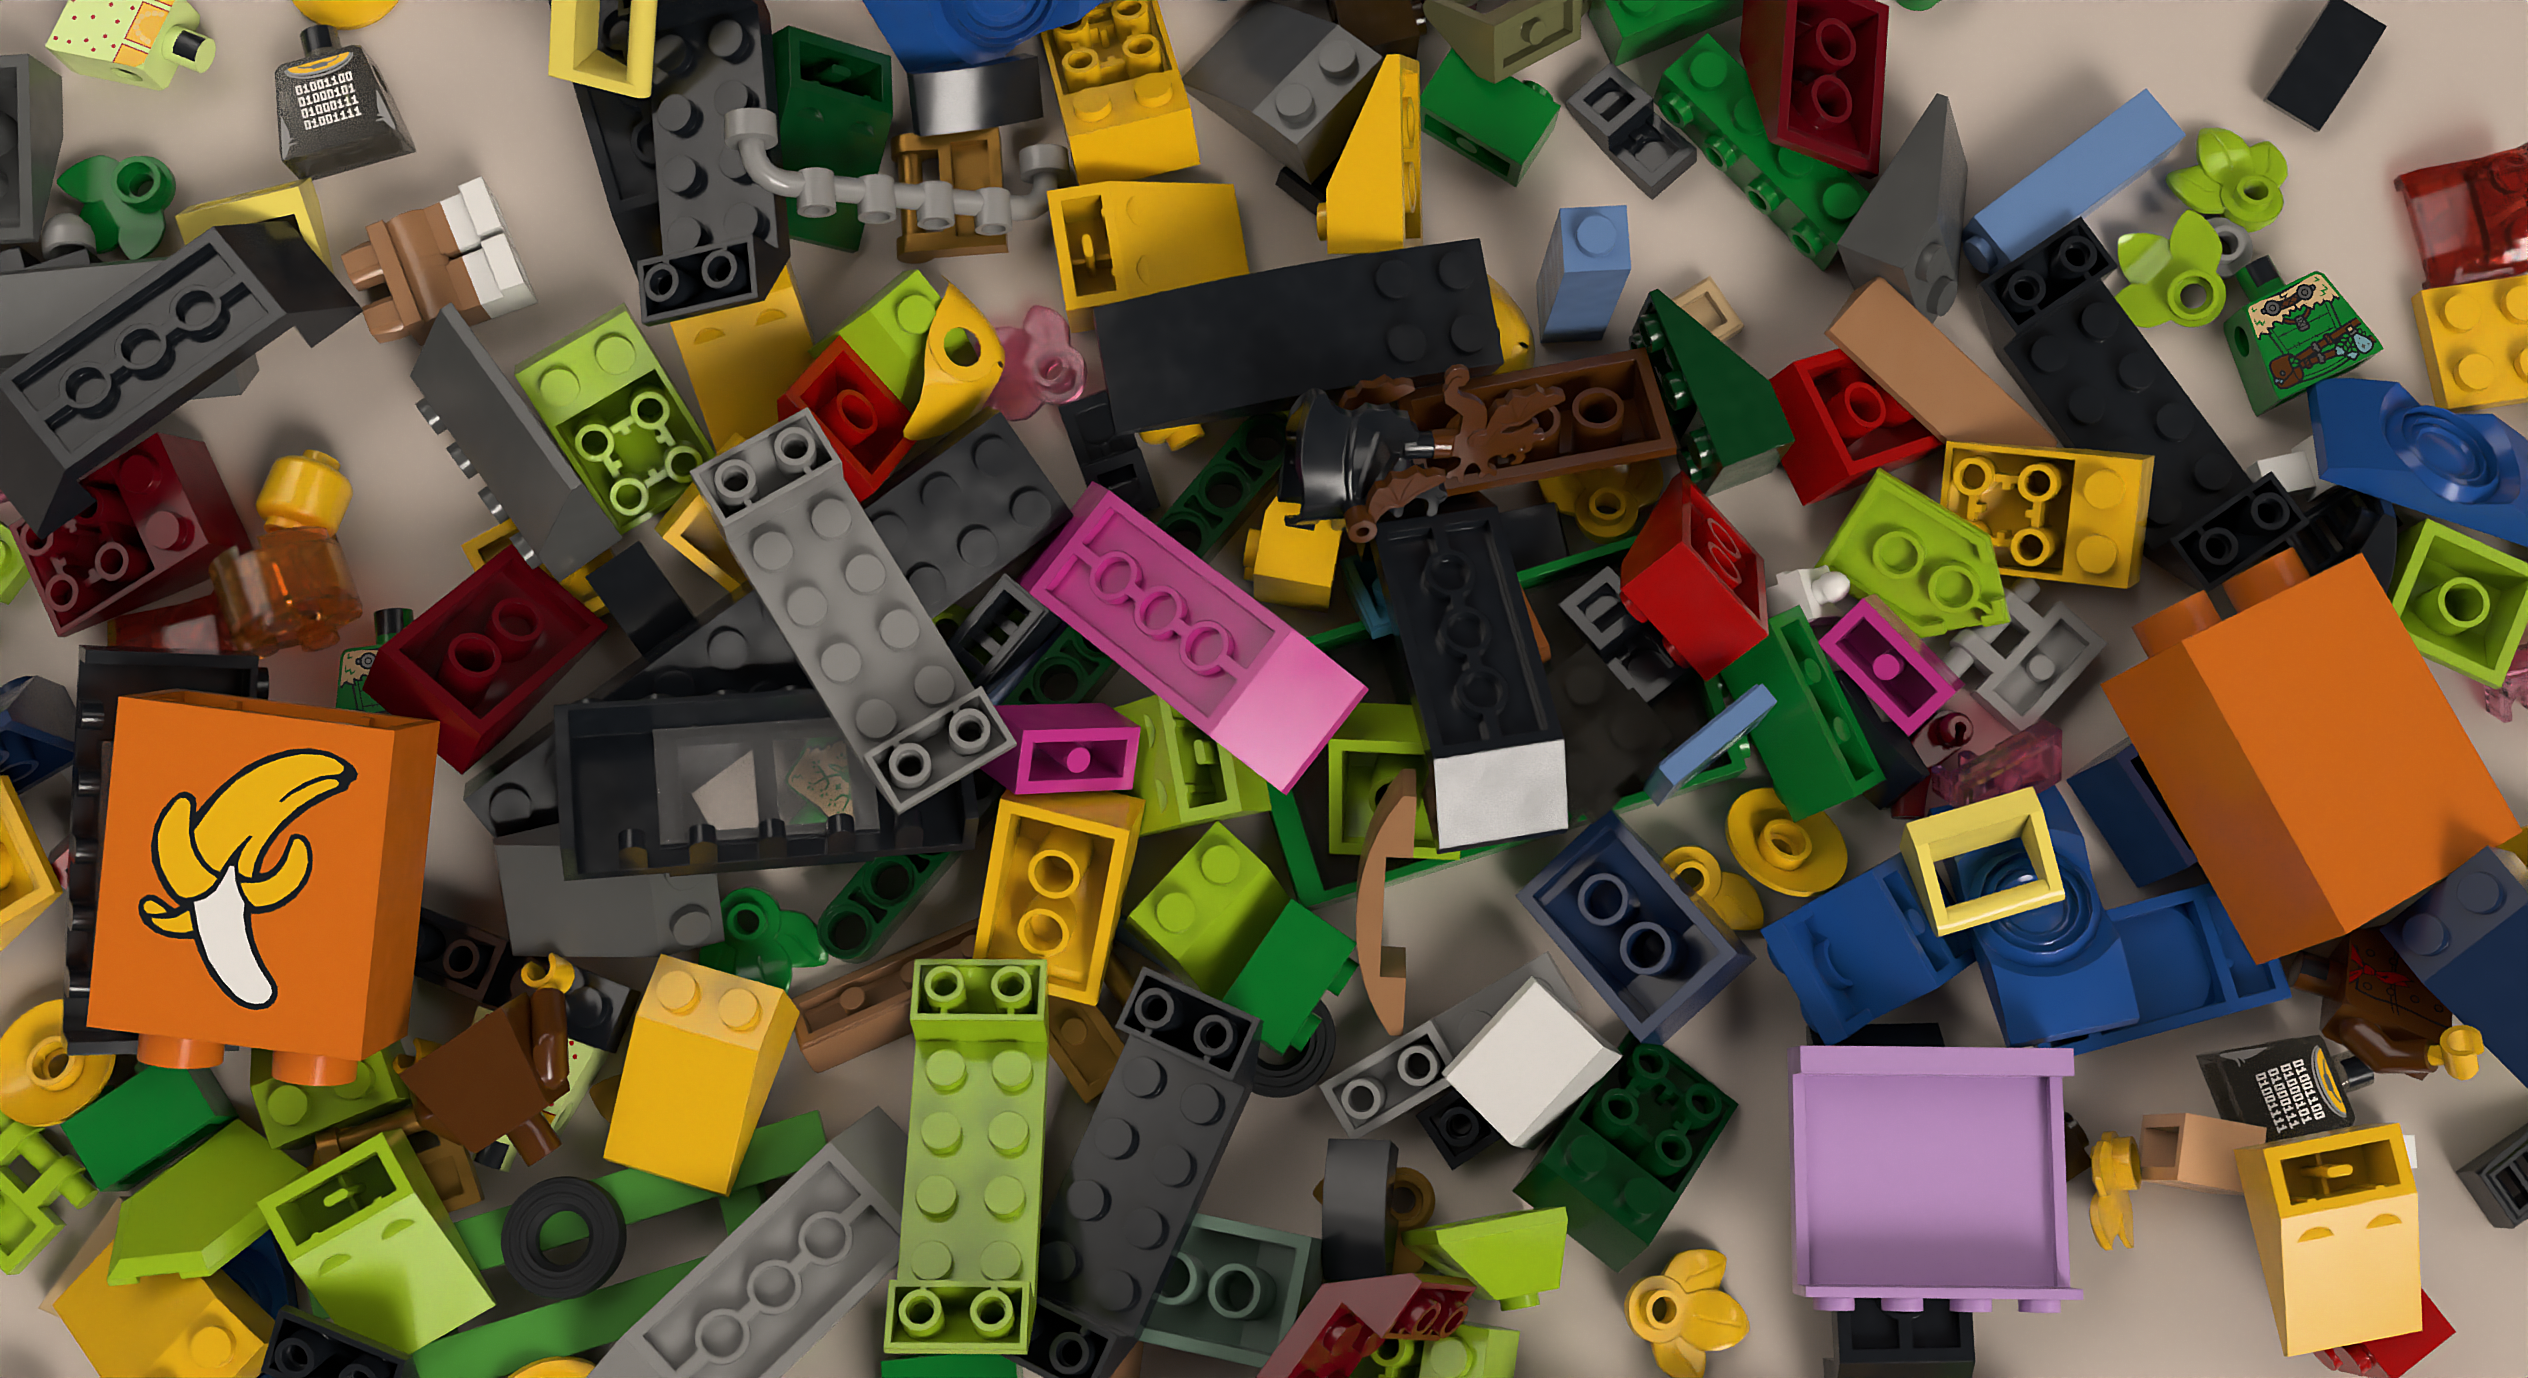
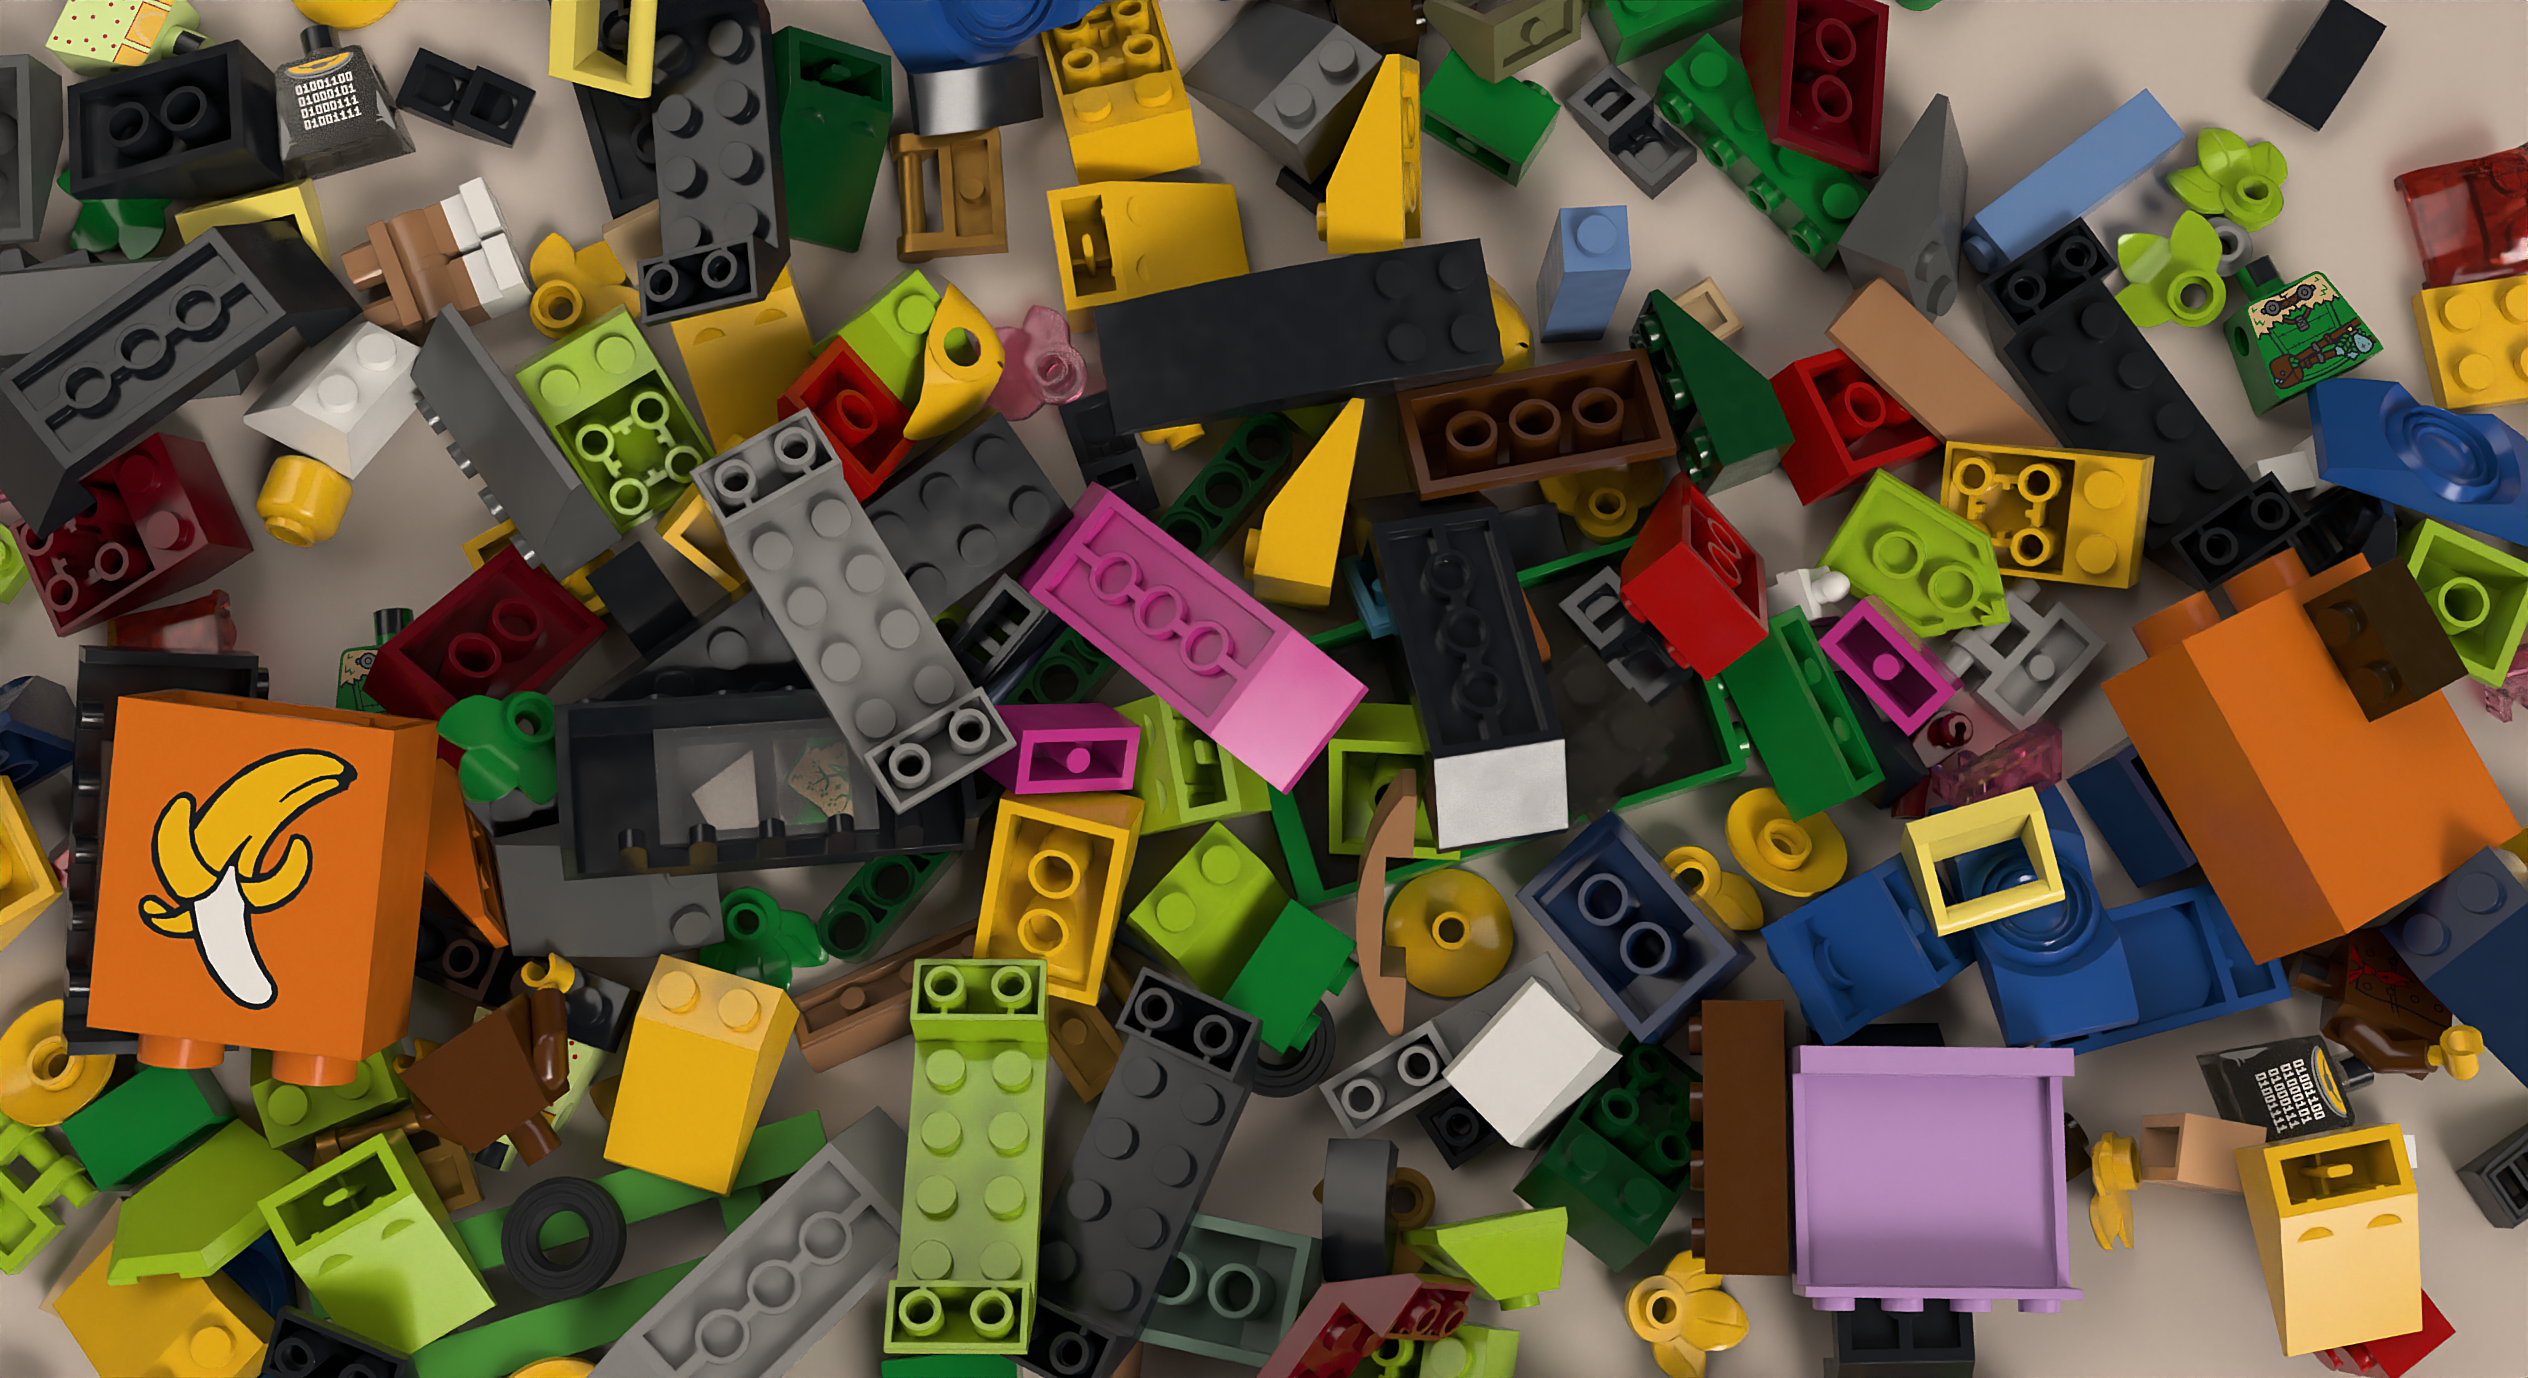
light grey hinge [41,213,97,261] -> none
clear orange brick [208,526,363,660] -> none
light grey bar [723,108,1070,236] -> none
helmet [1277,364,1565,543] -> none
medium blue tile [1643,684,1778,807] -> none
none -> black slope [67,39,284,200]
none -> white slope [243,321,424,480]
none -> black slope [395,47,536,149]
none -> orange slope [424,758,509,949]
none -> green plate [435,691,558,806]
none -> yellow plate [530,232,641,341]
none -> tan tile [602,199,663,286]
none -> yellow dish [1385,869,1514,998]
none -> reddish brown slope [1689,1000,1789,1276]
none -> dark brown brick [2302,555,2469,723]

